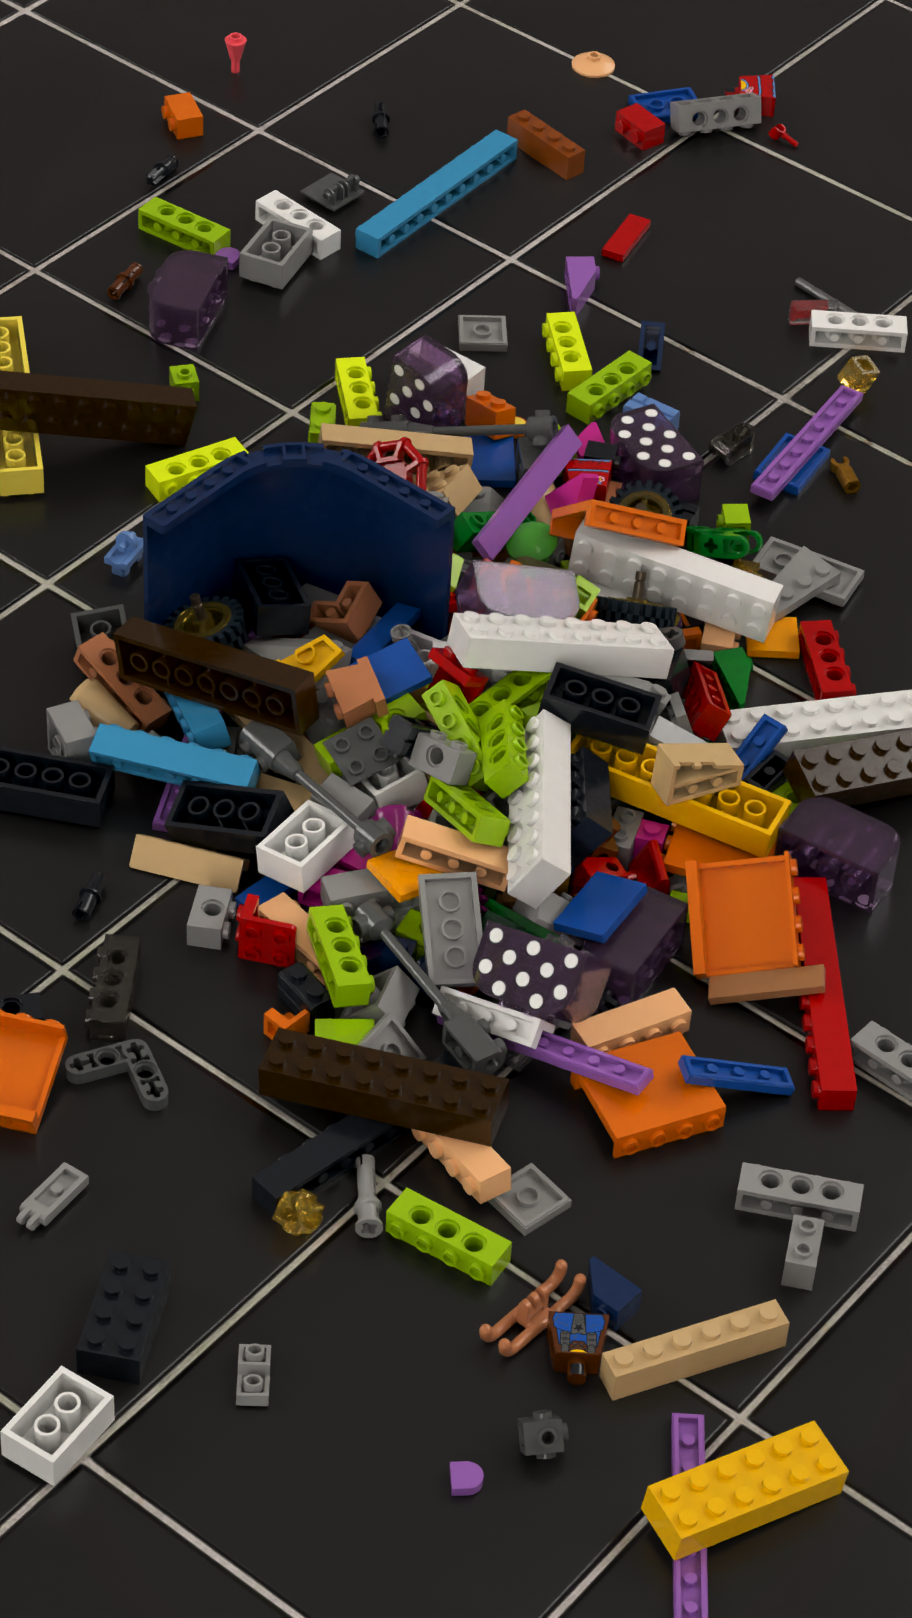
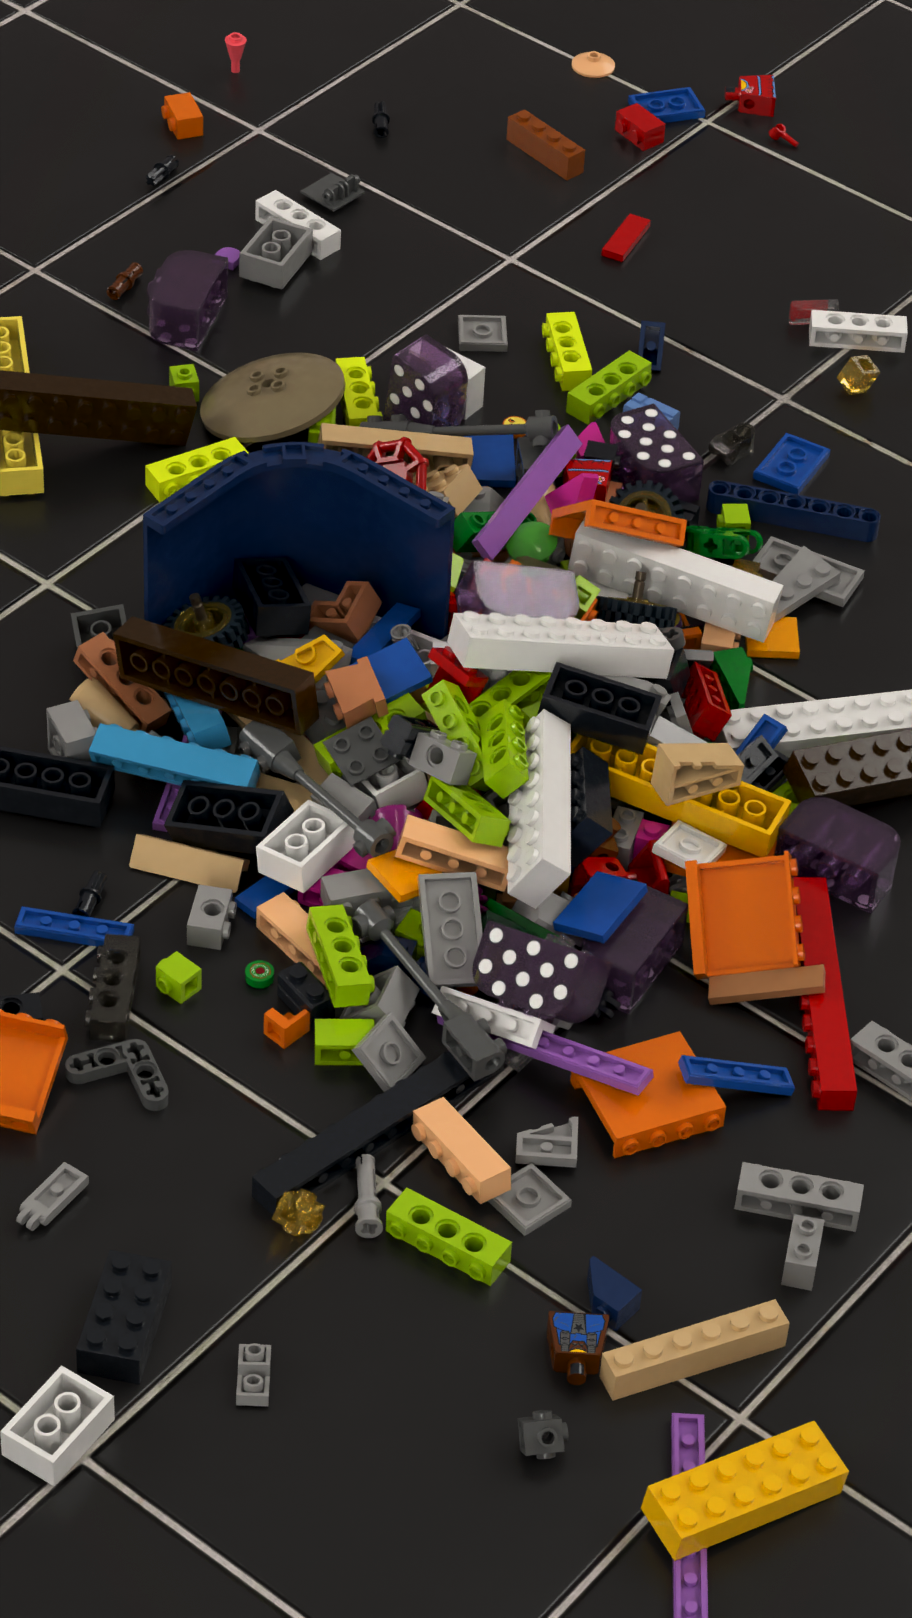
medium blue hips [104,531,143,577] -> none
lime brick [138,197,231,261] -> none
red bracket [235,894,297,968] -> none
dark brown brick [258,1028,509,1147] -> none
dark azure brick [355,130,518,259] -> none
medium lavender tile [449,1461,484,1496] -> none
orange brick [465,391,516,440] -> none
nougat piece [479,1259,587,1357] -> none
medium lavender slope [564,256,600,317] -> none
light nougat brick [570,987,692,1052] -> none
light grey brick [670,92,761,136] -> none
medium lavender tile [750,385,863,501] -> none
flat silver bar [795,277,858,313] -> none
red brick [798,620,856,700] -> none
pearl gold bar [830,456,861,494] -> none
none -> blue tile [14,906,134,952]
none -> lime brick [156,951,202,1004]
none -> dark tan dish [200,353,346,443]
none -> green tile [245,960,274,989]
none -> light grey wing [515,1117,578,1168]
none -> white tile [651,820,727,870]
none -> dark blue beam [706,480,881,542]
none -> black hinge [737,735,778,784]

